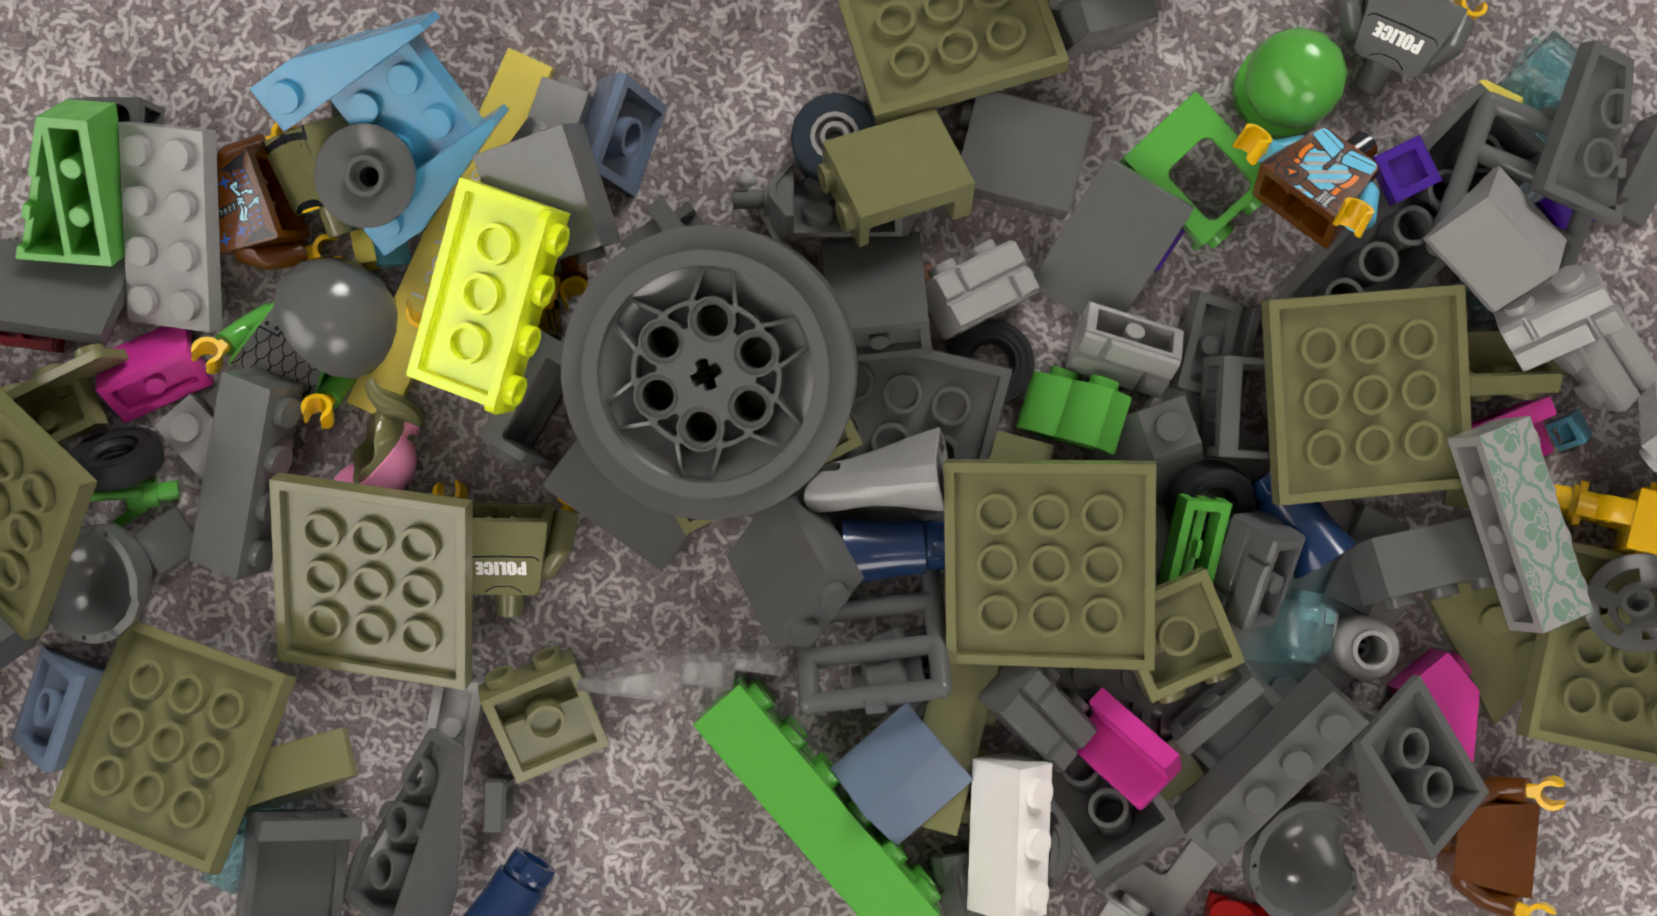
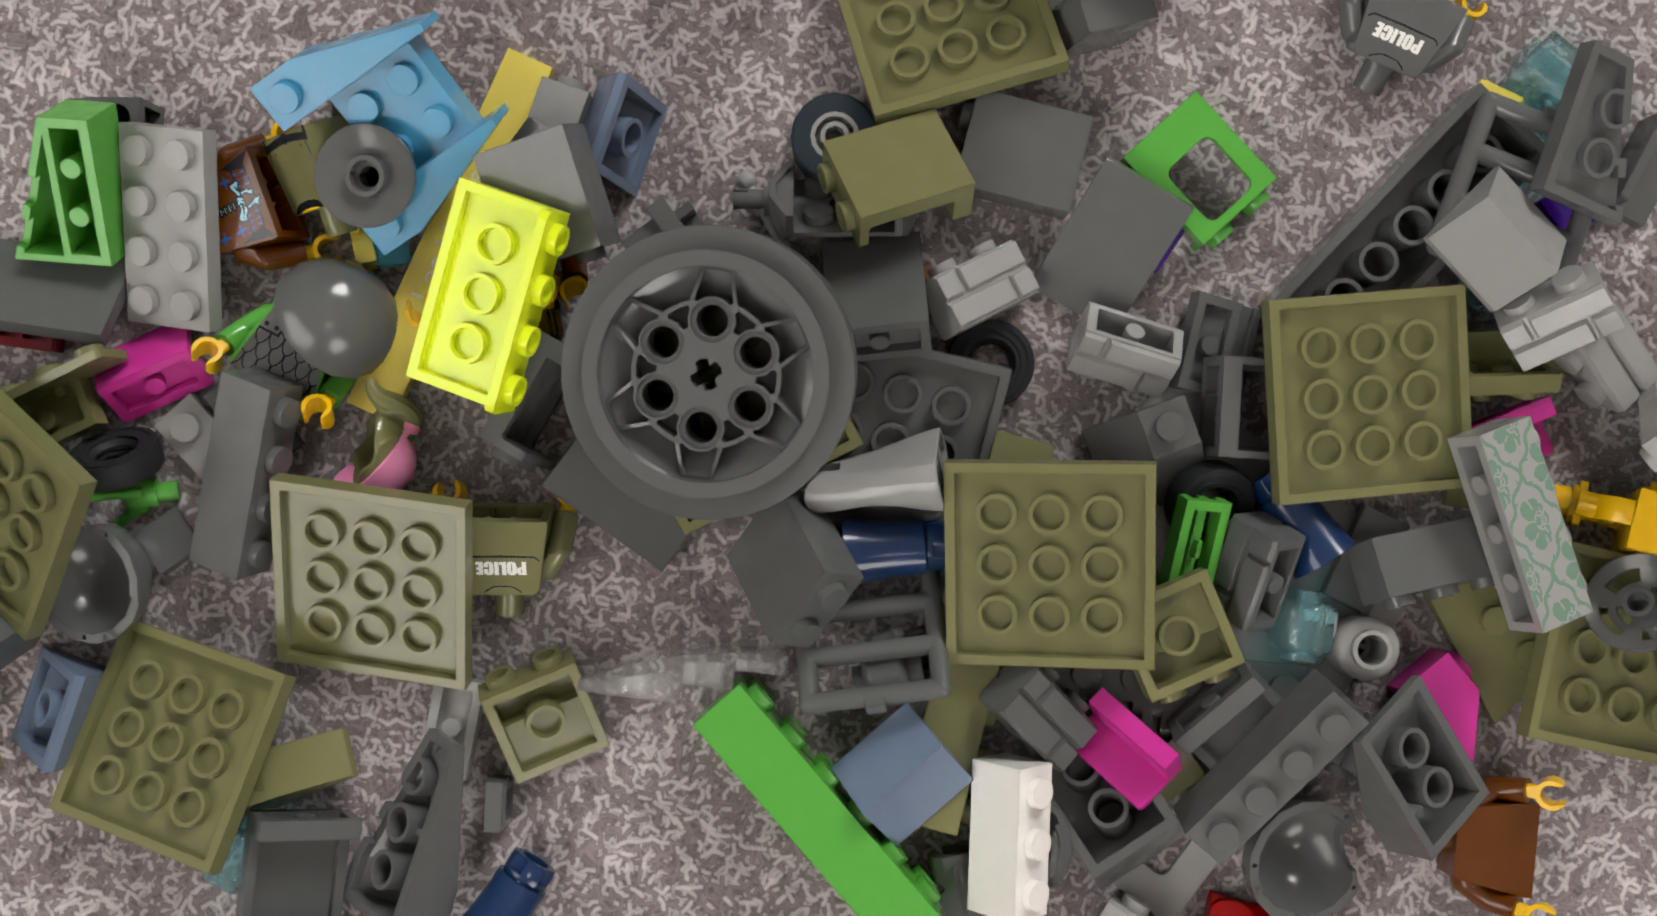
bright green brick [1016,366,1132,455] -> none
bright green tile [1232,27,1348,139] -> none
torso [1232,123,1380,250] -> none
dark purple plate [1371,135,1442,206] -> none
medium azure piece [1545,408,1593,452] -> none

